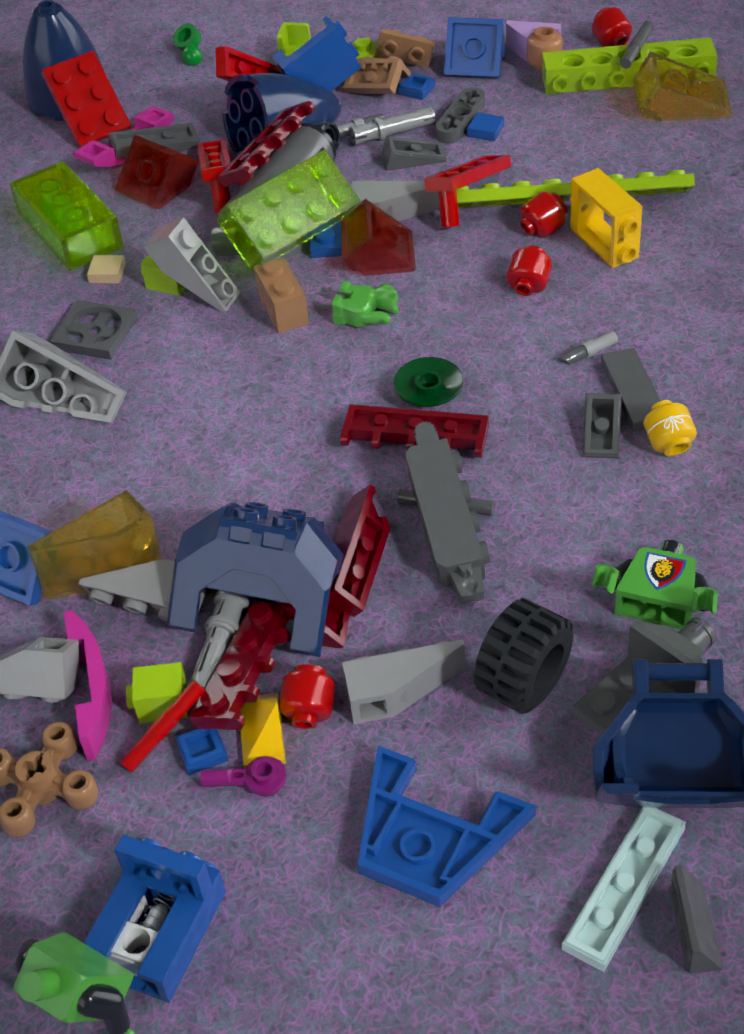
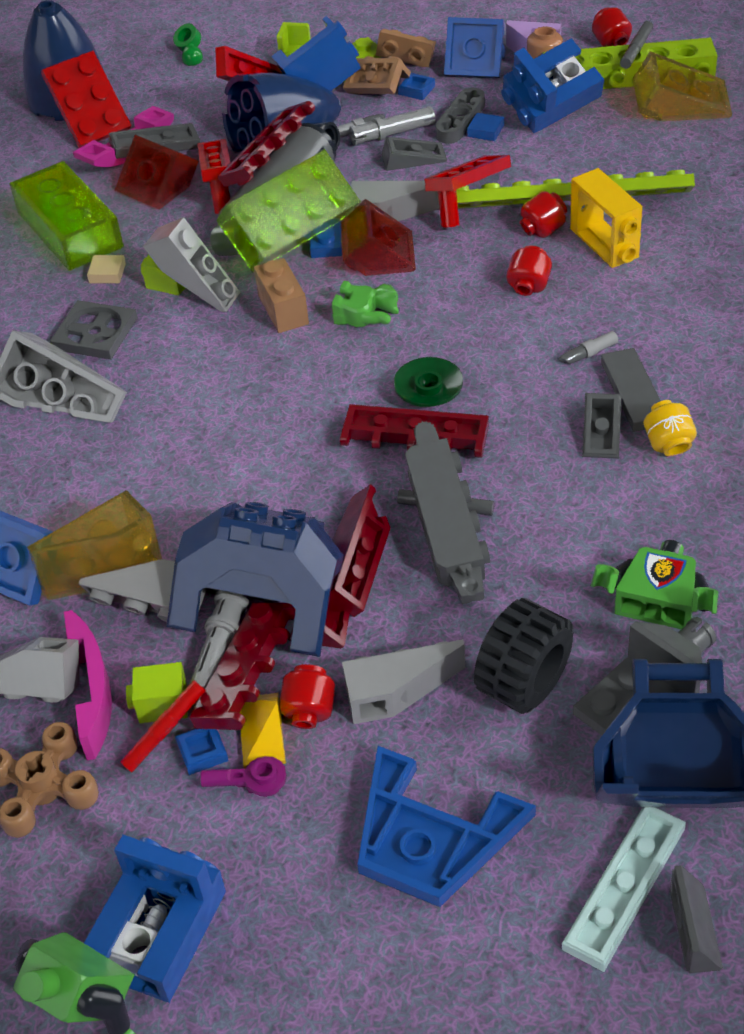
none -> blue brick [501,38,604,133]

